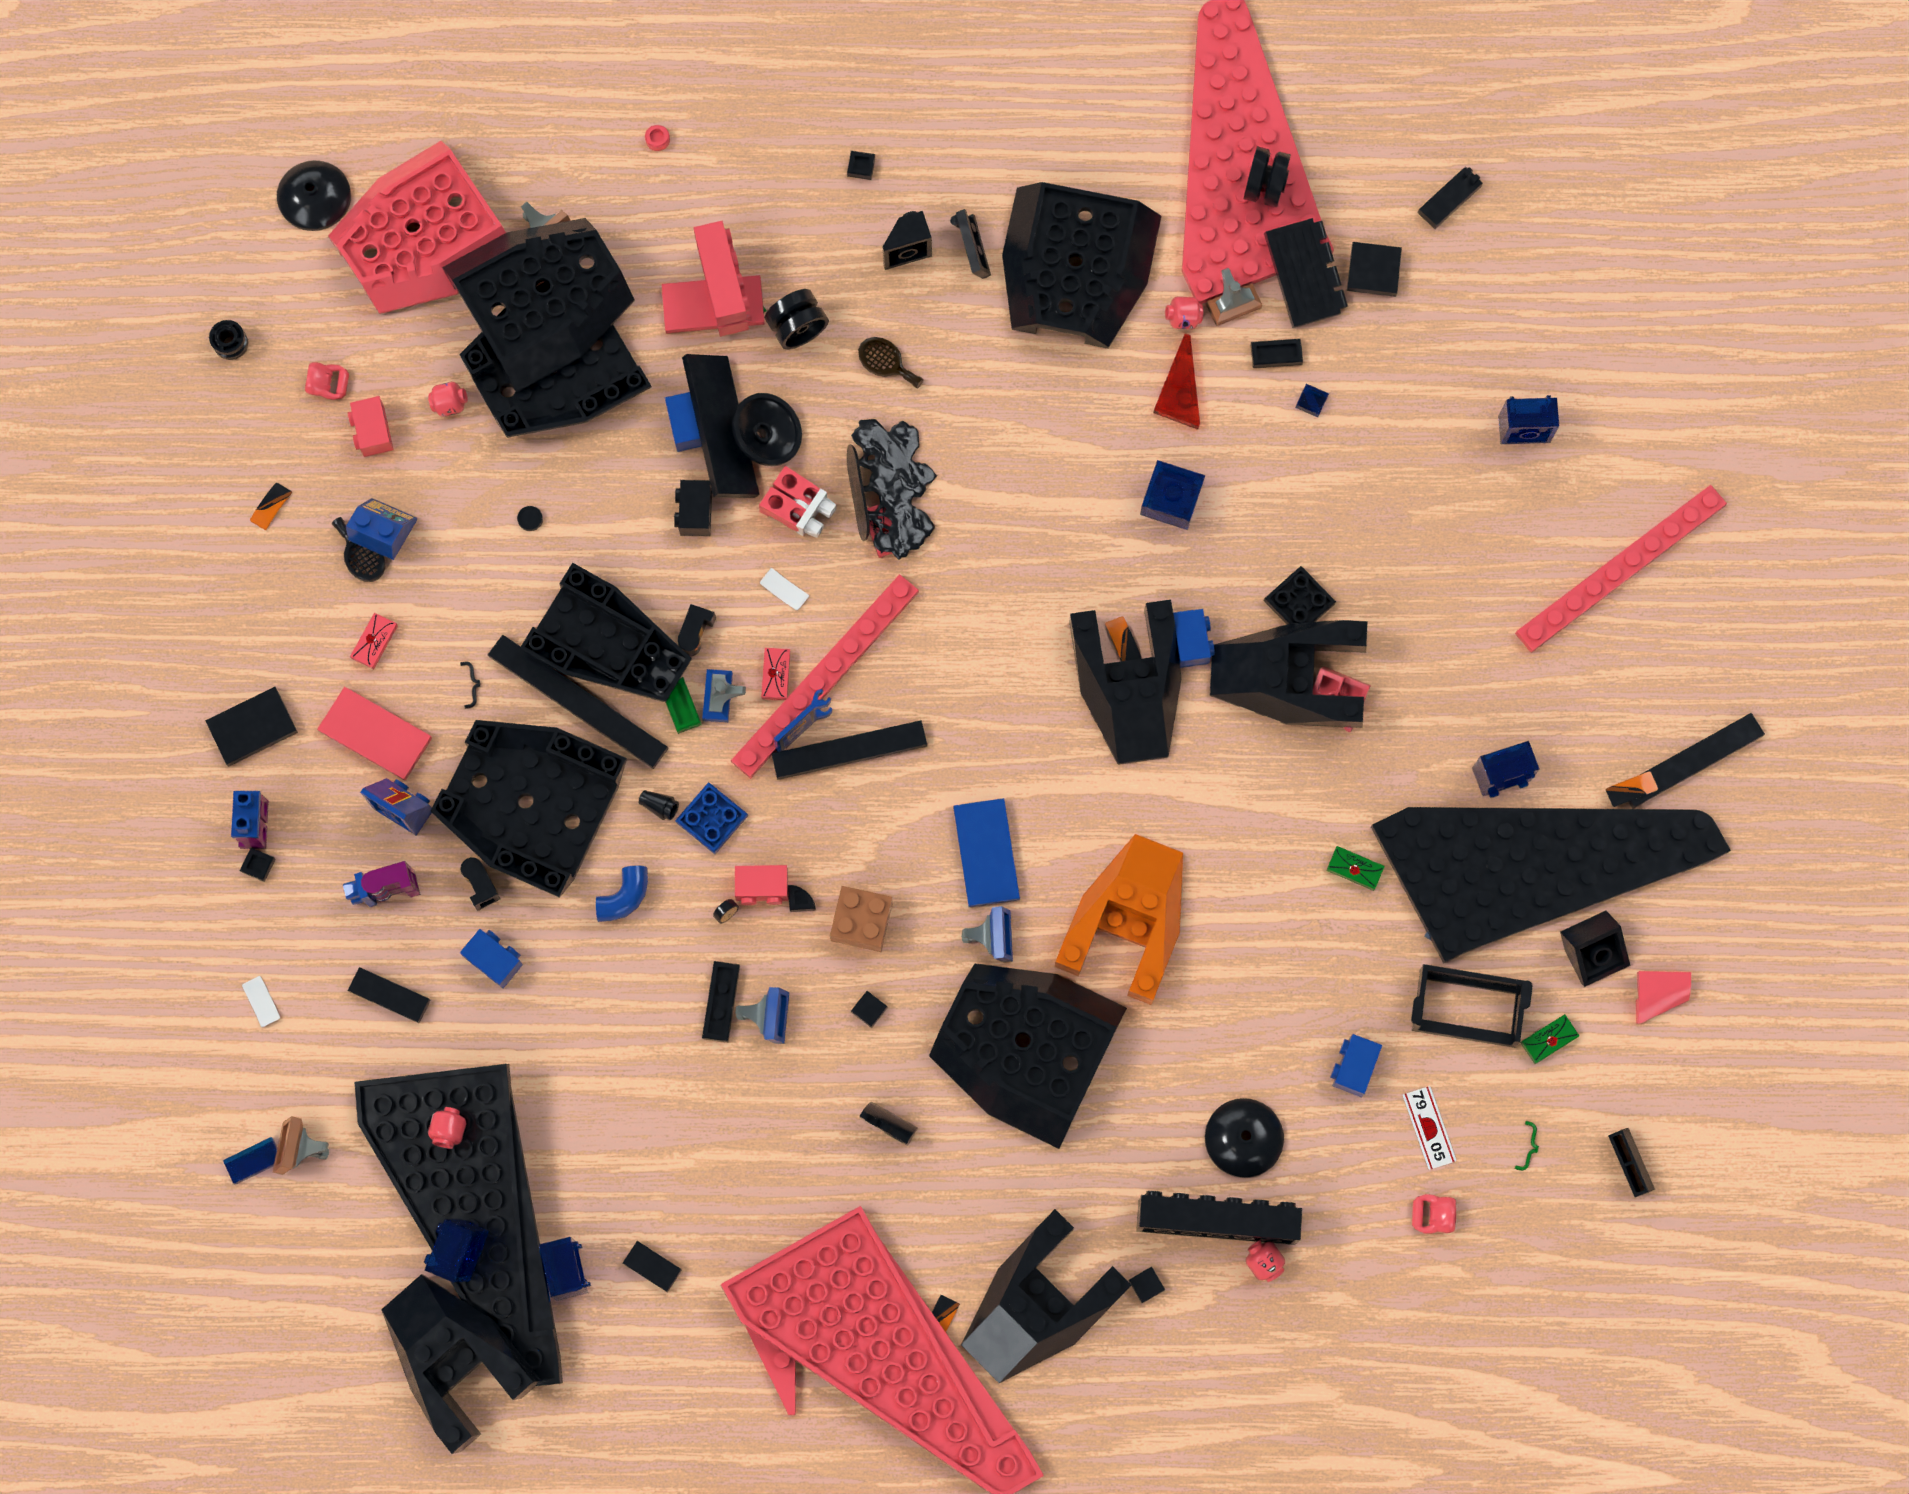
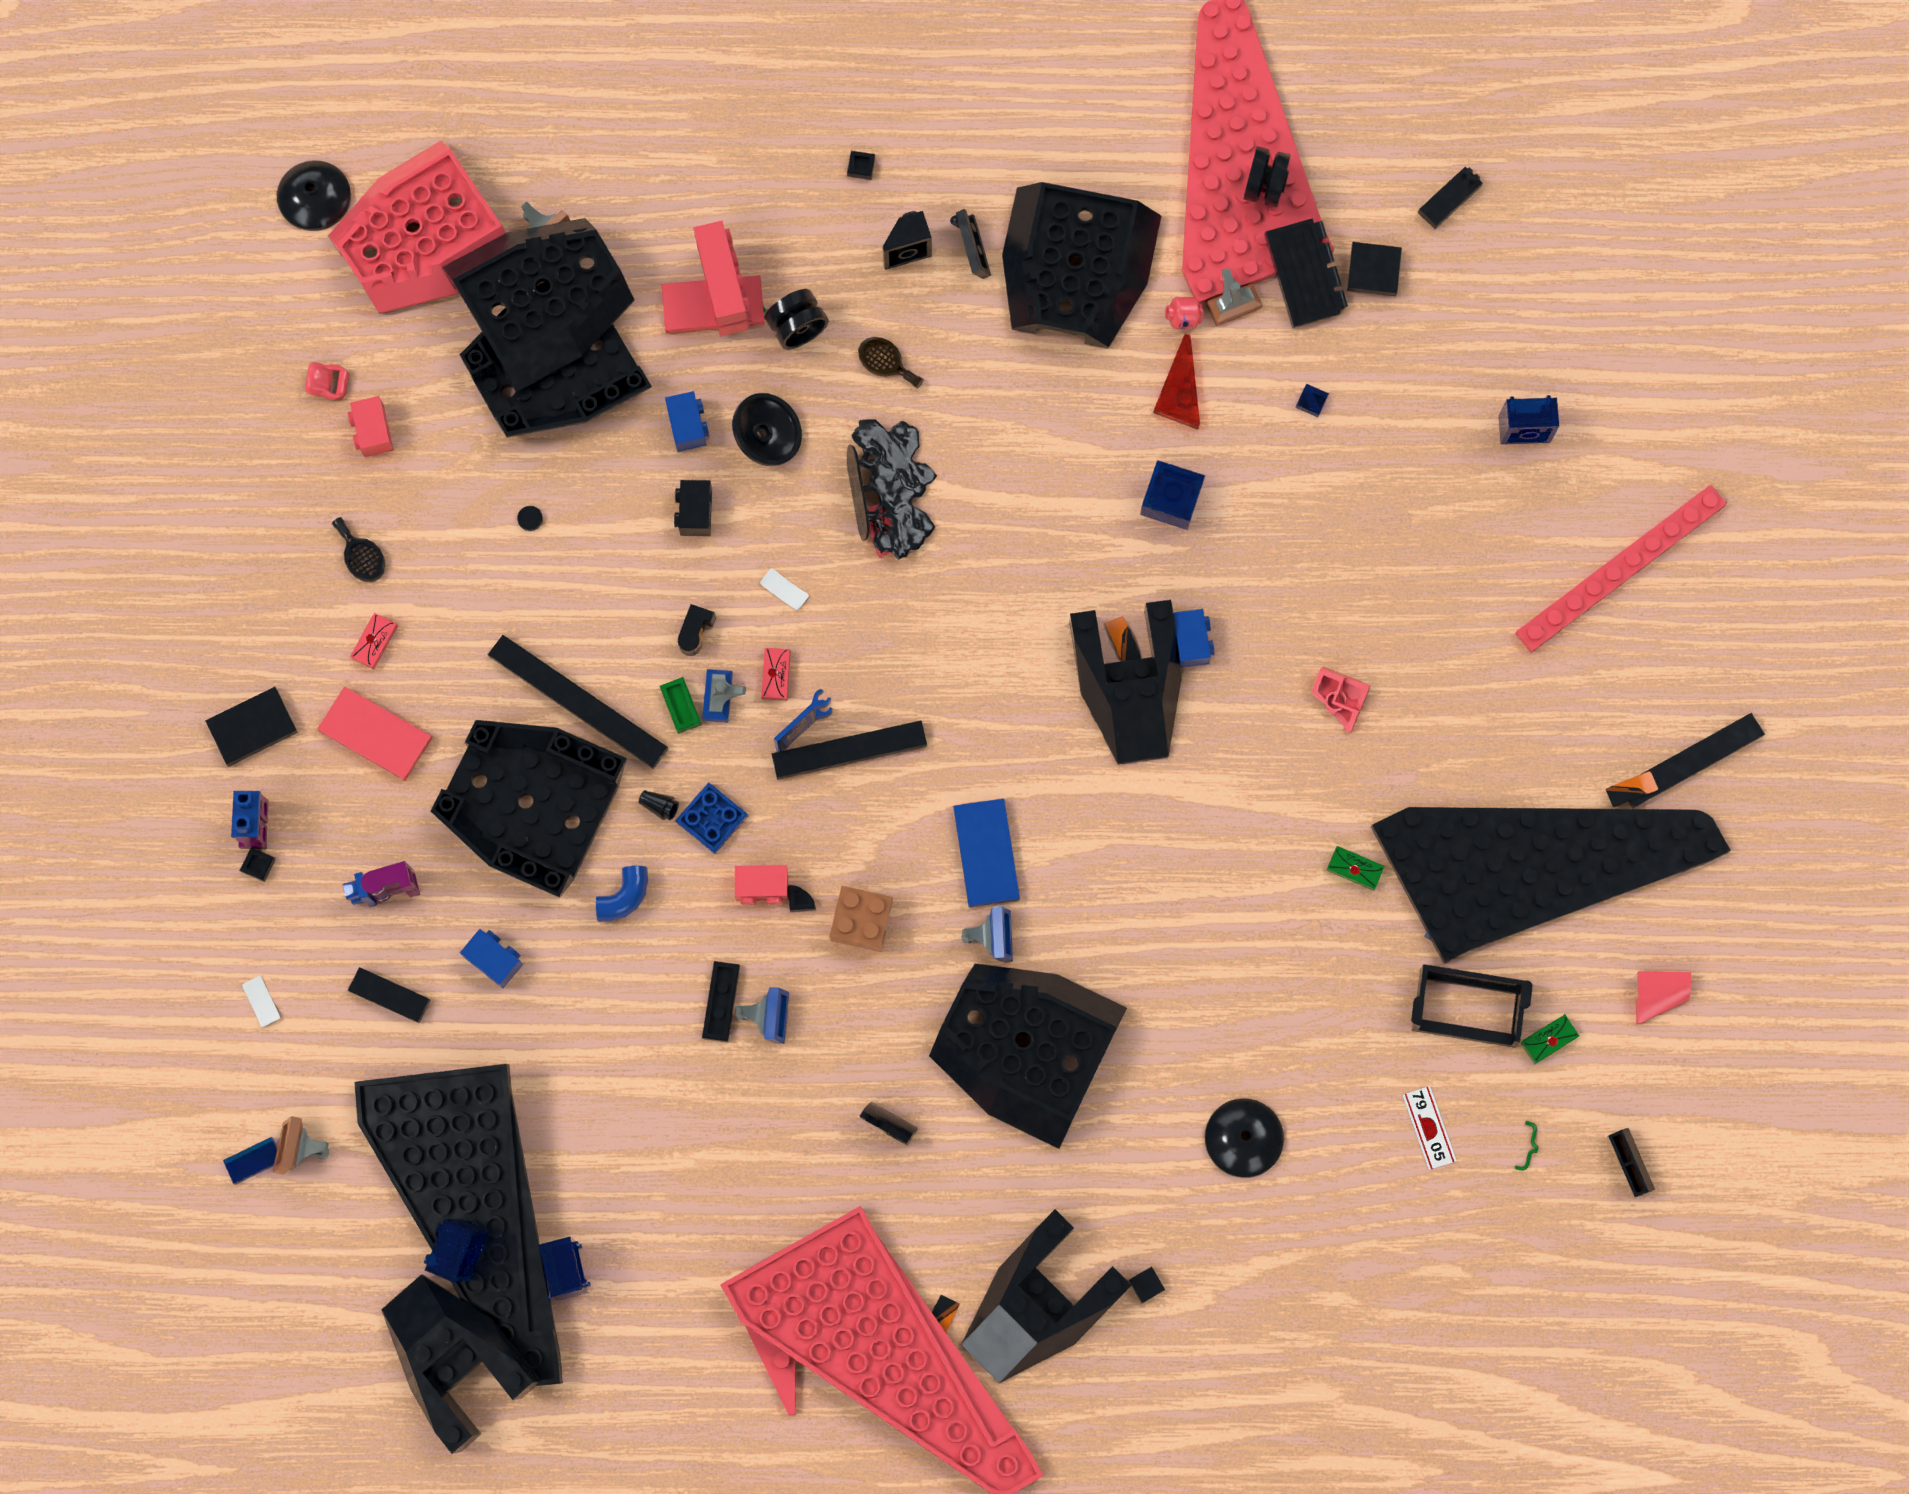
black wheel [209,320,248,360] -> none
sticker [250,483,292,530] -> none
blue slope [346,498,417,560] -> none
blue slope [360,778,432,836] -> none
coral head [428,382,468,417] -> none
coral head [428,1107,466,1149] -> none
black piece [460,662,480,709] -> none
black leg [460,857,500,911] -> none
black wedge [520,562,692,703] -> none
black tile [623,1241,682,1293] -> none
coral tile [645,125,670,151] -> none
black tile [682,354,760,498] -> none
black tile [713,899,739,924] -> none
coral plate [731,574,919,779] -> none
coral hips [759,466,836,538] -> none
black tile [851,991,888,1028] -> none
orange wedge [1055,834,1183,1005] -> none
black brick [1136,1191,1302,1245] -> none
black wedge [1210,620,1368,728] -> none
coral head [1246,1241,1285,1282] -> none
black tile [1250,339,1303,368] -> none
black tile [1264,566,1336,624] -> none
blue brick [1330,1034,1382,1098] -> none
coral piece [1412,1194,1457,1234] -> none
clear blue container [1472,741,1540,798] -> none
black slope [1560,911,1631,987] -> none

